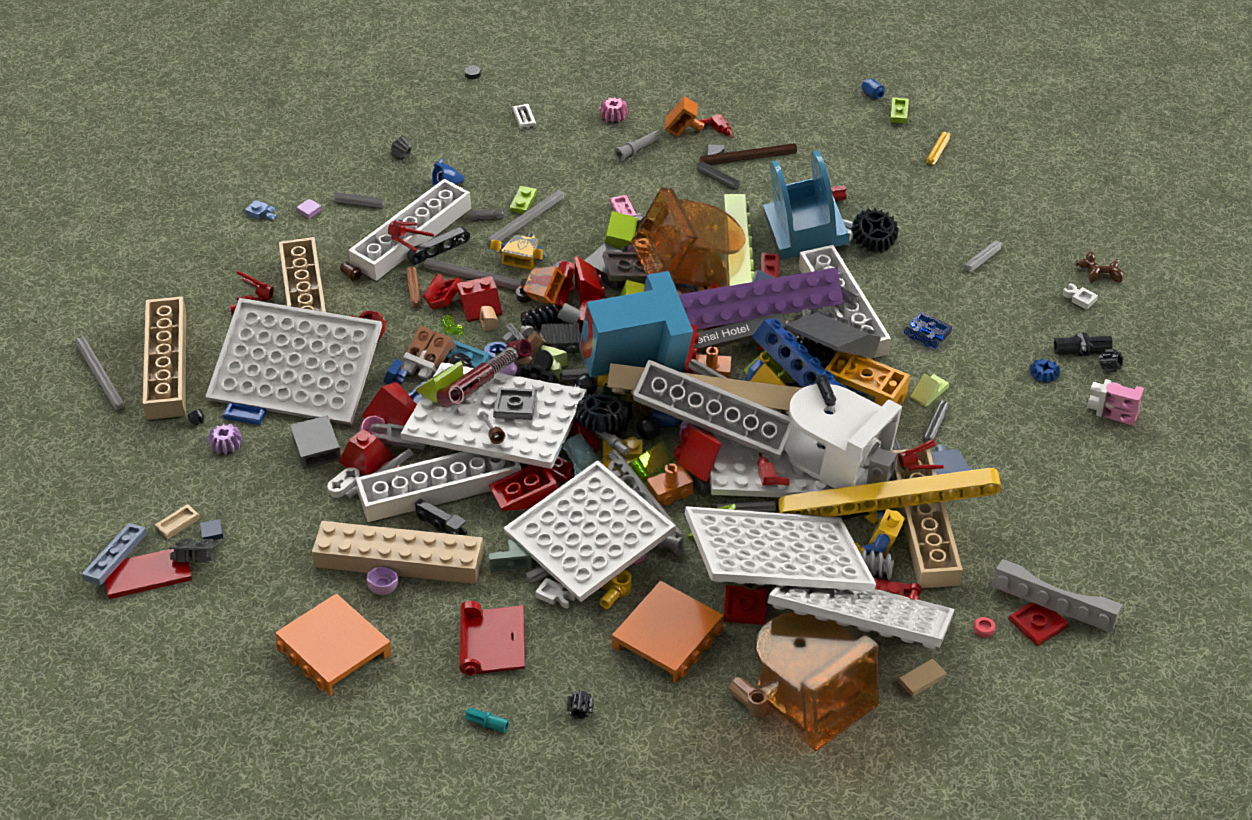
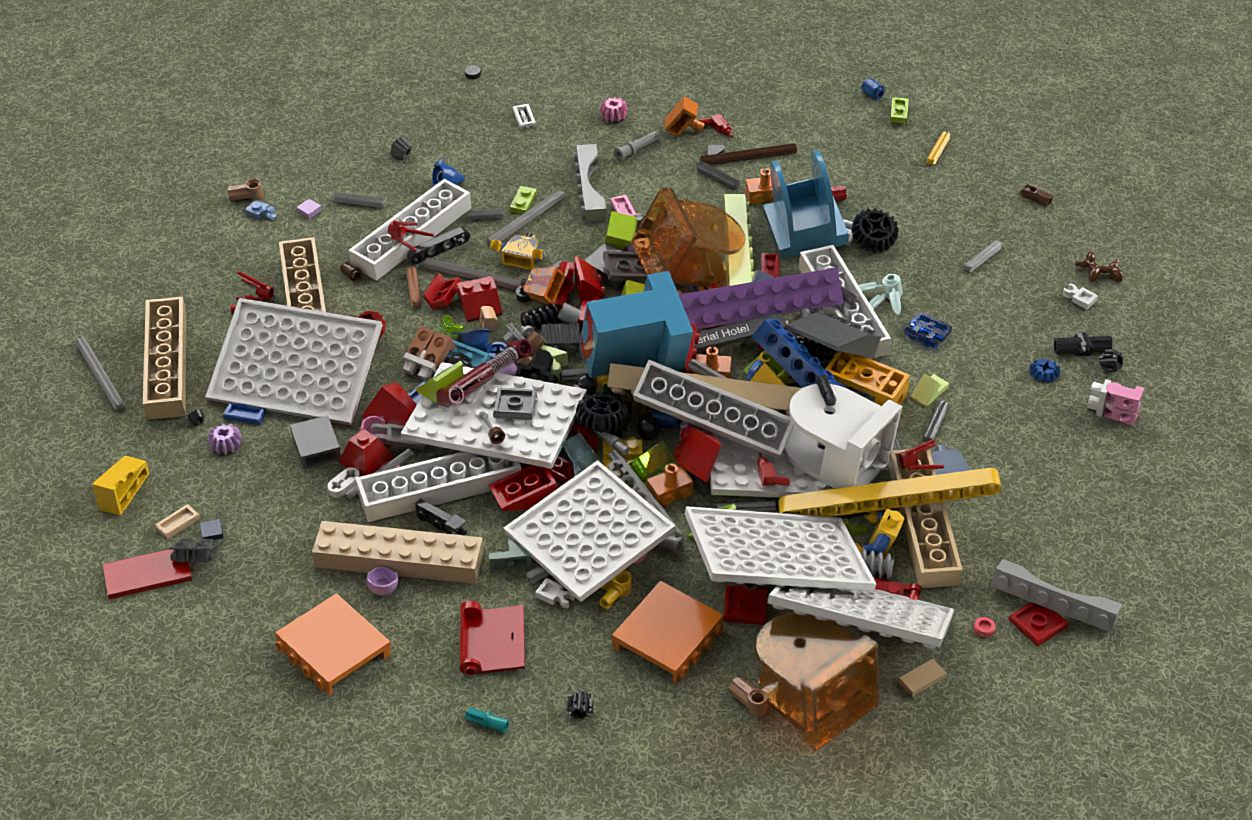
sand blue plate [82,523,147,585] -> none
blue tile [383,359,407,384] -> none
light grey brick [867,448,897,484] -> none
none -> yellow wedge [92,456,149,516]
none -> medium nougat piece [228,179,264,201]
none -> blue piece [451,329,492,351]
none -> arch [573,144,606,223]
none -> orange brick [745,168,774,205]
none -> clear neon green arm [841,518,867,536]
none -> light aqua plant [858,274,903,315]
none -> reddish brown bar [1020,184,1053,207]

